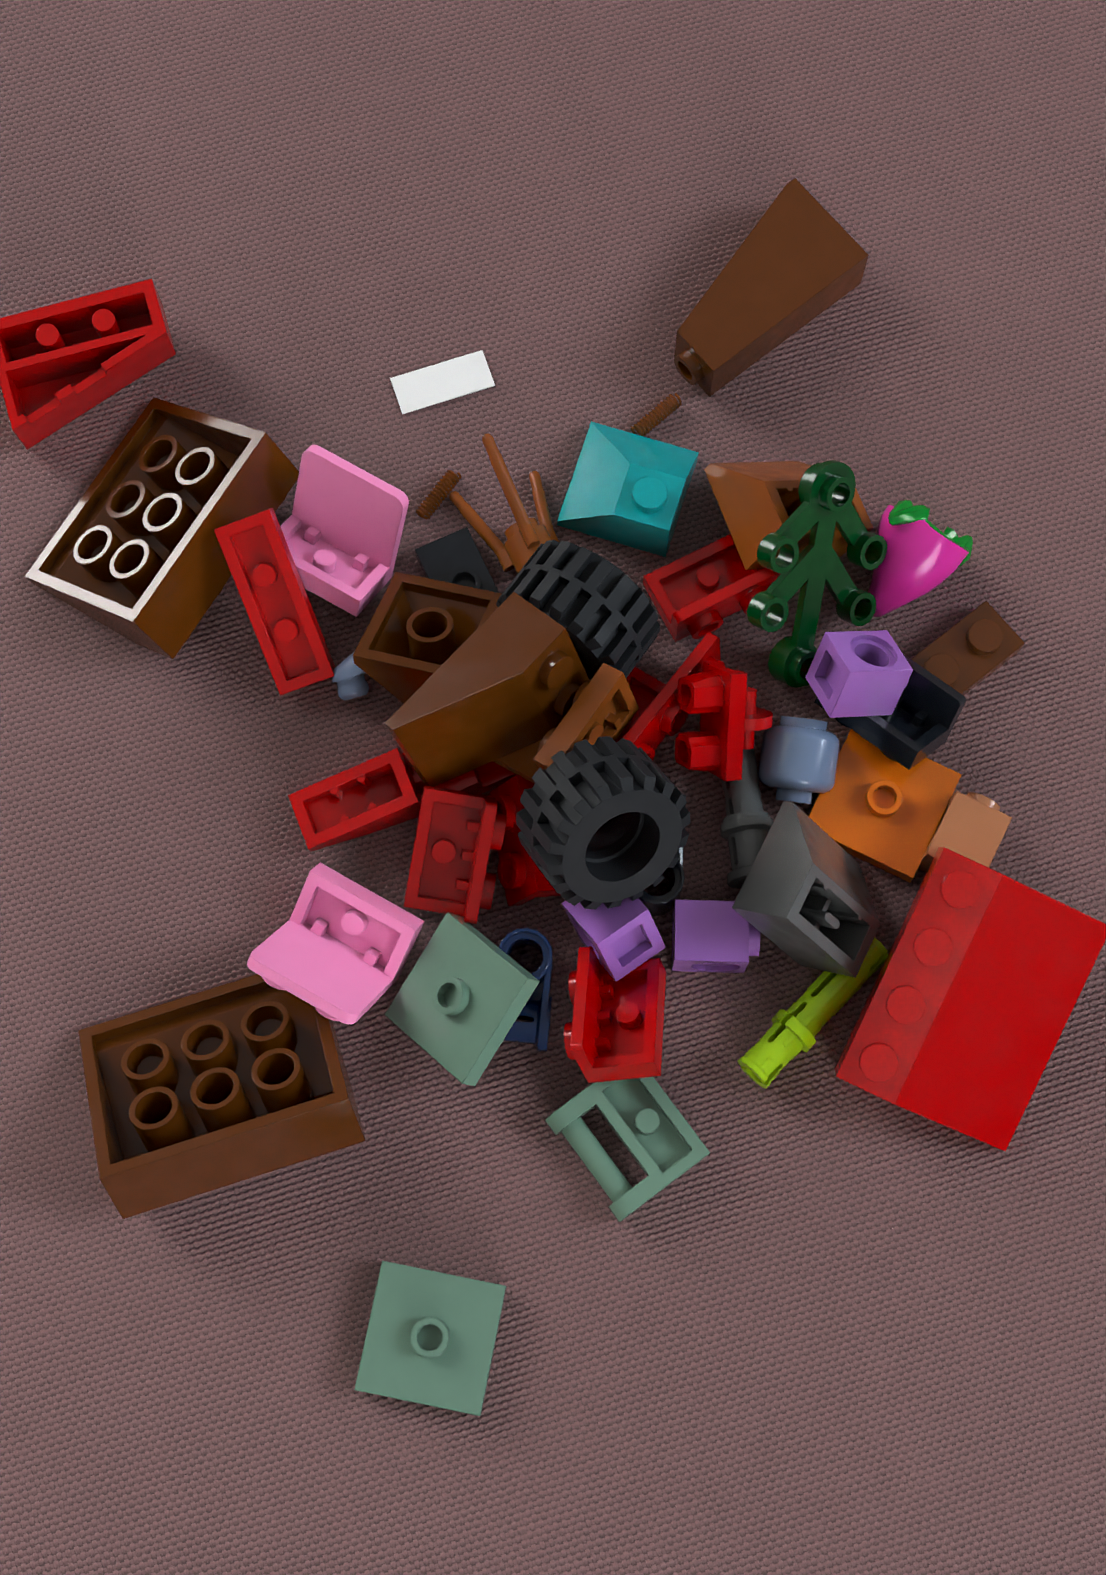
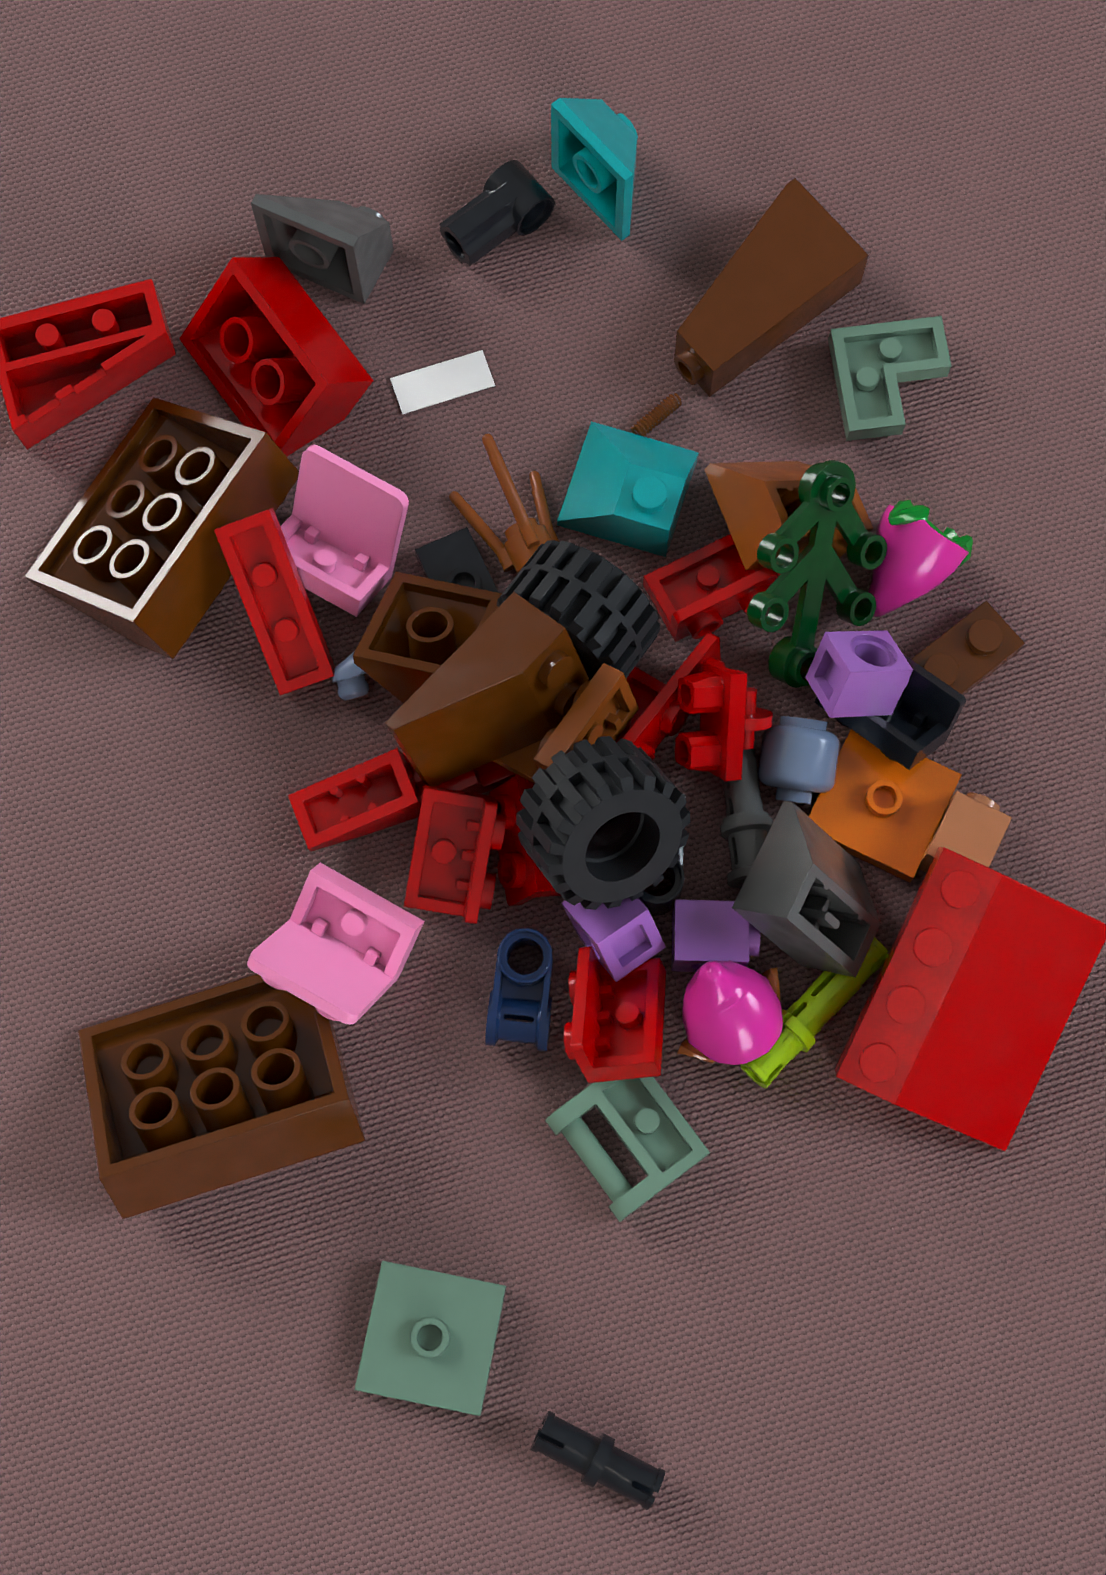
sand green plate [385,912,540,1086] -> none
dark orange leg [416,470,461,519] -> none
none -> red slope [179,257,374,457]
none -> dark grey slope [251,194,394,304]
none -> black piece [439,160,555,266]
none -> black pin [531,1411,665,1510]
none -> teal slope [551,98,638,241]
none -> dark pink hat [677,960,783,1065]
none -> sand green plate [828,316,952,441]

